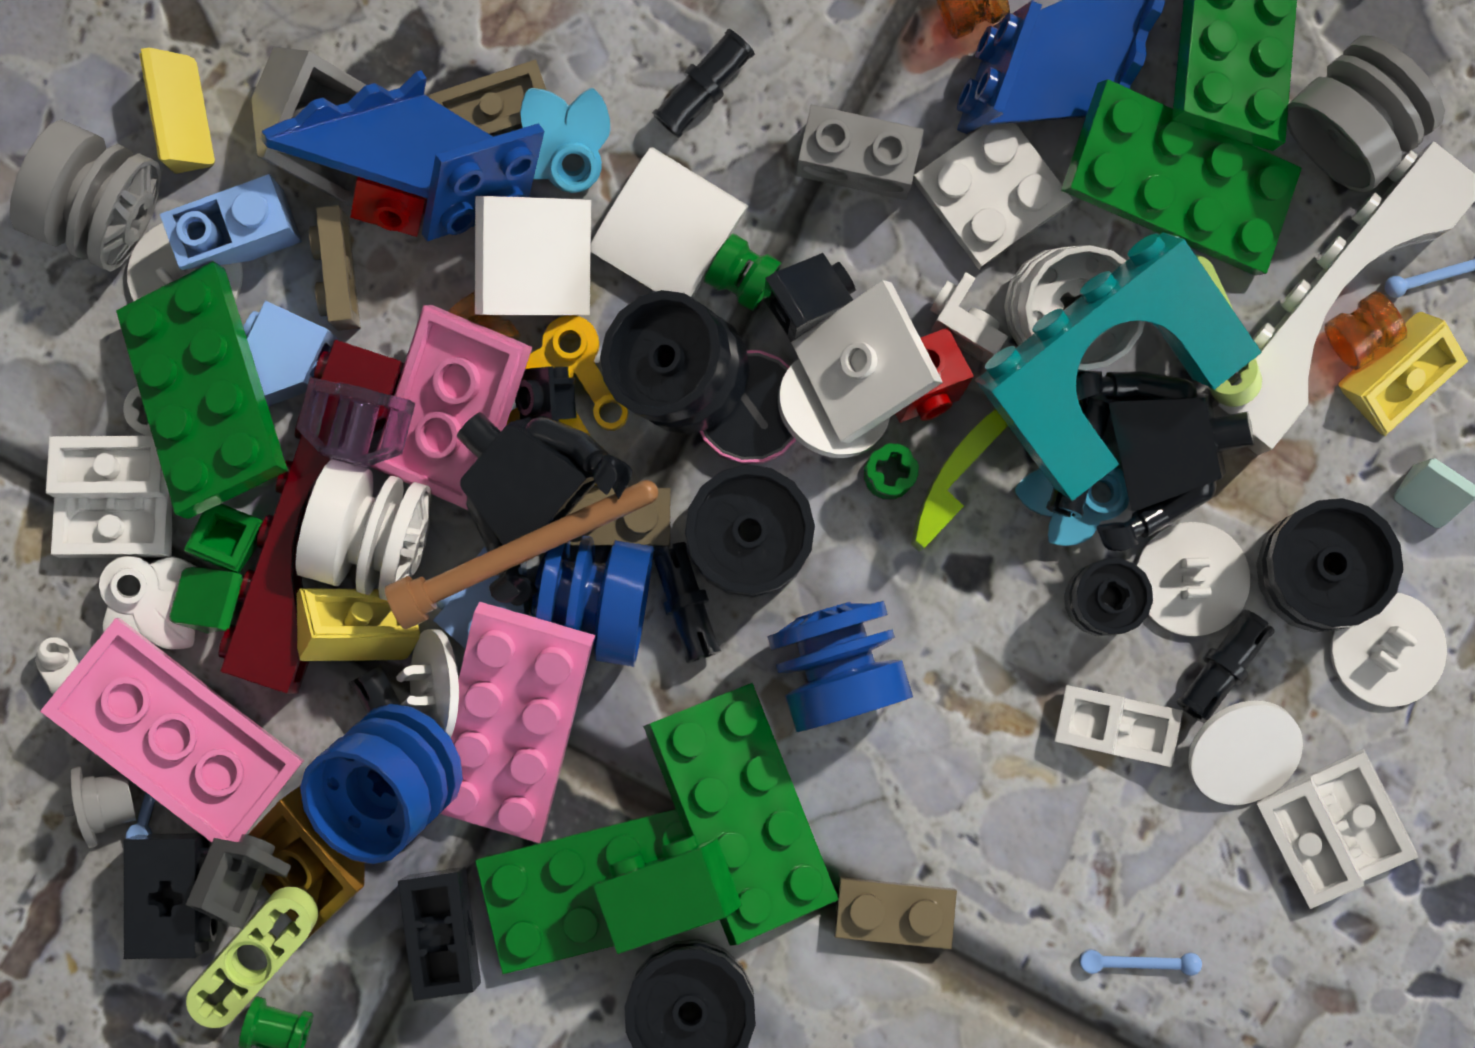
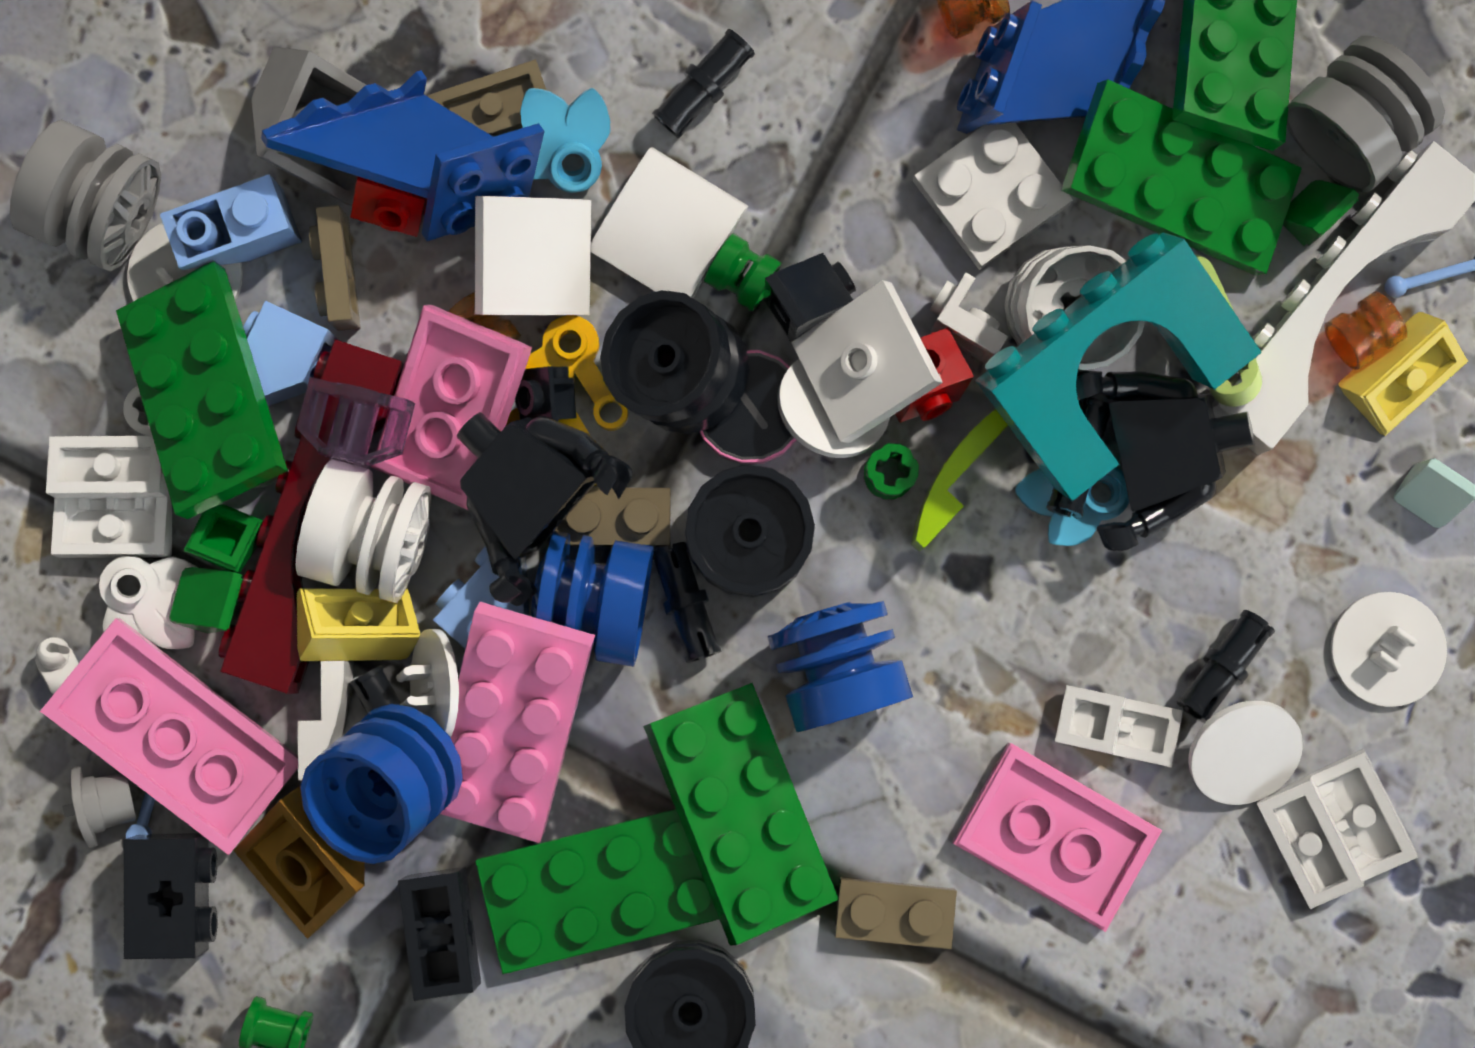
light yellow slope [139,48,215,174] -> none
dark grey bracket [186,834,291,929] -> none
yellowish green beam [186,887,318,1028] -> none
medium nougat piece [385,480,658,630] -> none
green brick [593,835,742,954] -> none
light grey brick [796,104,924,200] -> none
black wheel [1064,558,1153,636] -> none
light blue hinge [1079,949,1202,976] -> none
white piece [1136,522,1250,636] -> none
black wheel [1256,498,1404,633] -> none
none -> white slope [298,661,354,780]
none -> bright pink tile [952,742,1162,932]
none -> green slope [1283,180,1360,246]

